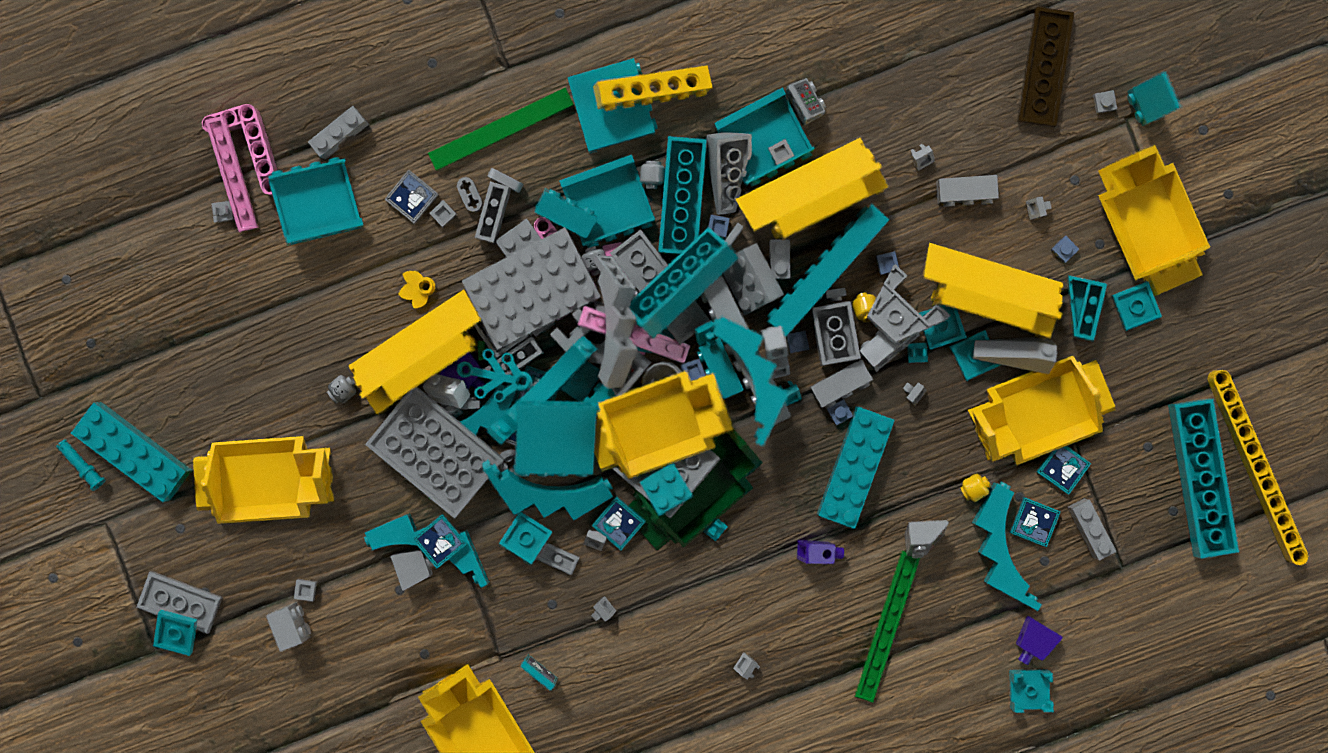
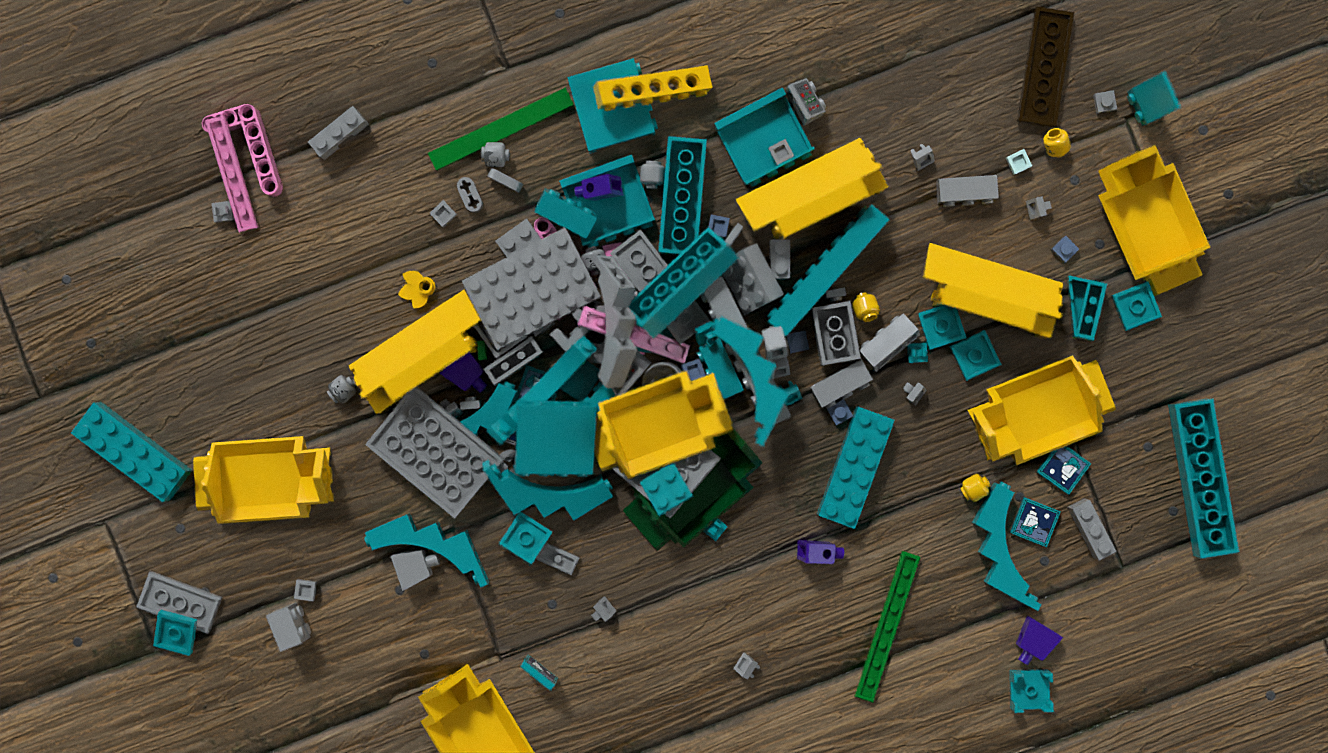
teal pin [56,439,106,491] -> none
teal panel [268,157,363,246] -> none
tile [385,170,439,224] -> none
tile [413,514,468,568] -> none
white brick [423,374,470,408] -> none
teal plant [457,349,532,402] -> none
light grey brick [475,182,511,244] -> none
light grey plate [584,530,607,551] -> none
tile [592,496,646,550] -> none
light grey wedge [707,132,752,215] -> none
light grey wing [867,264,950,344] -> none
sand blue plate [876,251,899,275] -> none
light grey slope [905,520,948,558] -> none
light grey wedge [973,337,1057,374] -> none
yellow beam [1207,370,1308,565] -> none
none -> light grey head [481,142,510,167]
none -> dark purple torso [574,174,623,201]
none -> light aqua plate [1005,149,1032,175]
none -> yellow head [1043,128,1071,158]

